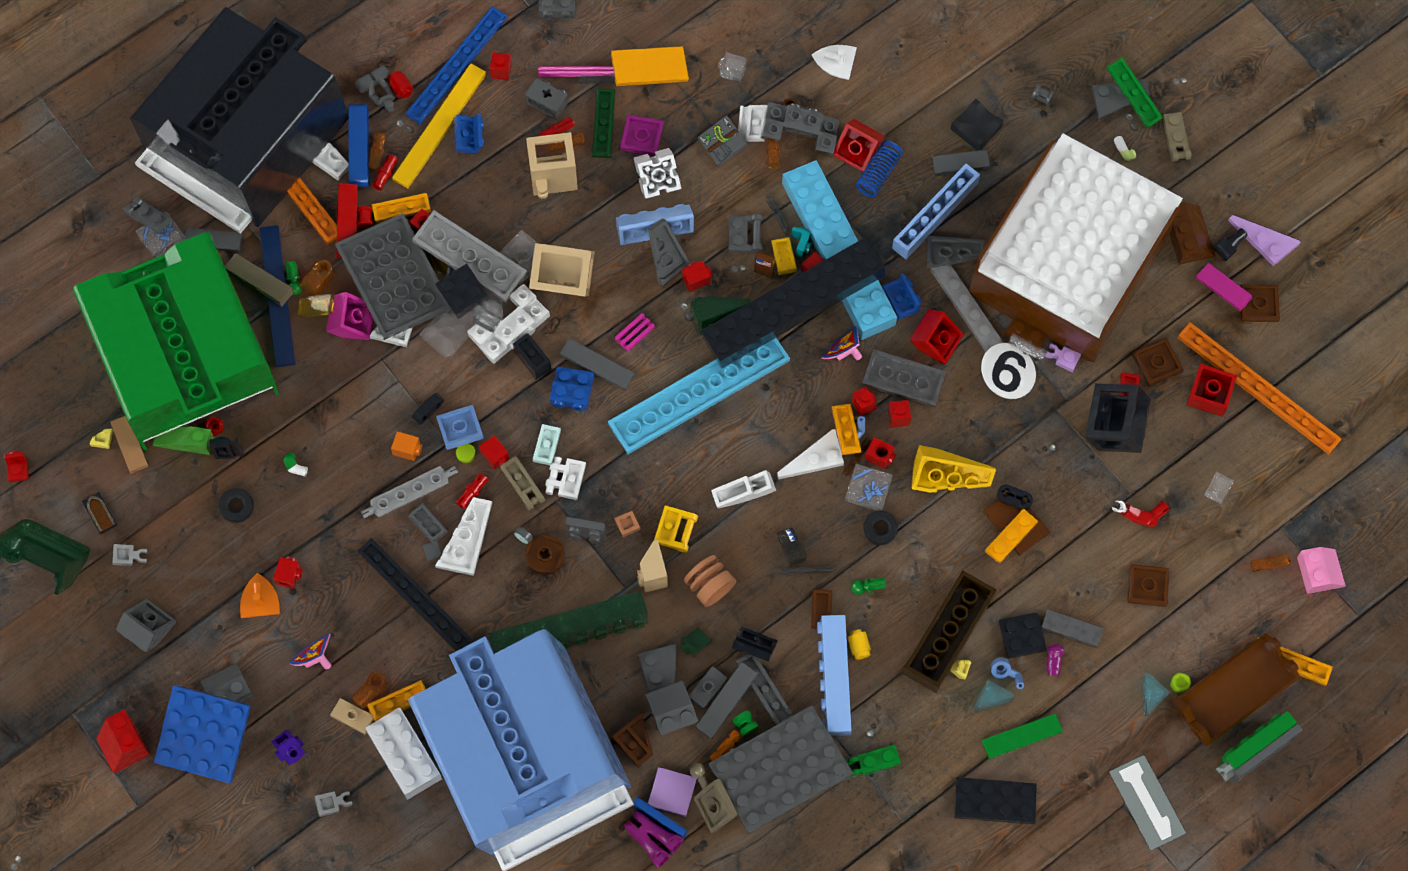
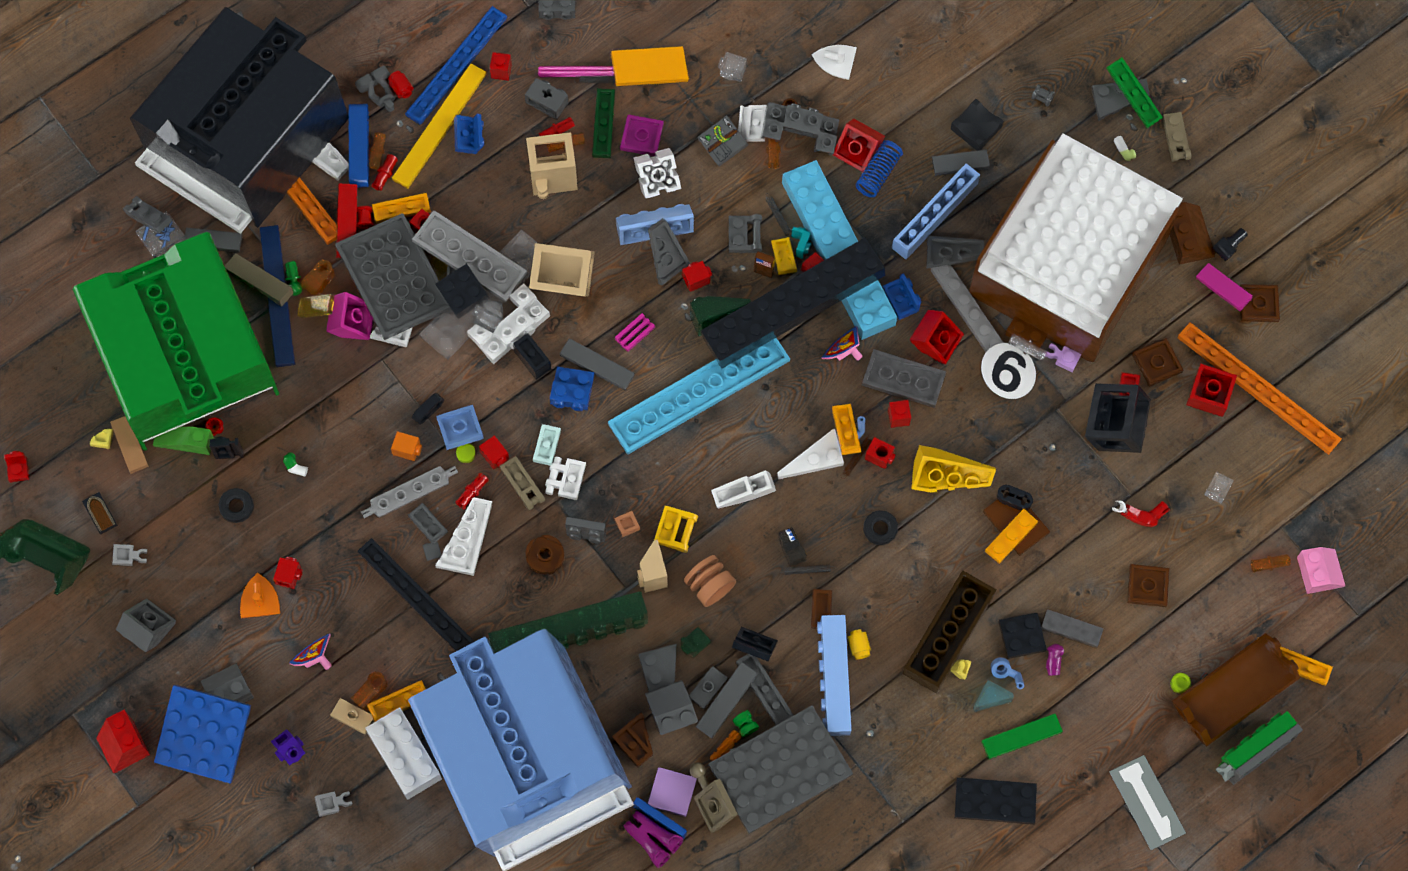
dark grey tile [513,527,533,545] -> none
clear tile [845,464,893,511] -> none
green hinge [845,745,901,778] -> none
red brick [851,387,877,416] -> none
green axle [851,577,886,595] -> none
clear light blue slope [1142,673,1170,717] -> none
lavender wing [1228,215,1301,266] -> none

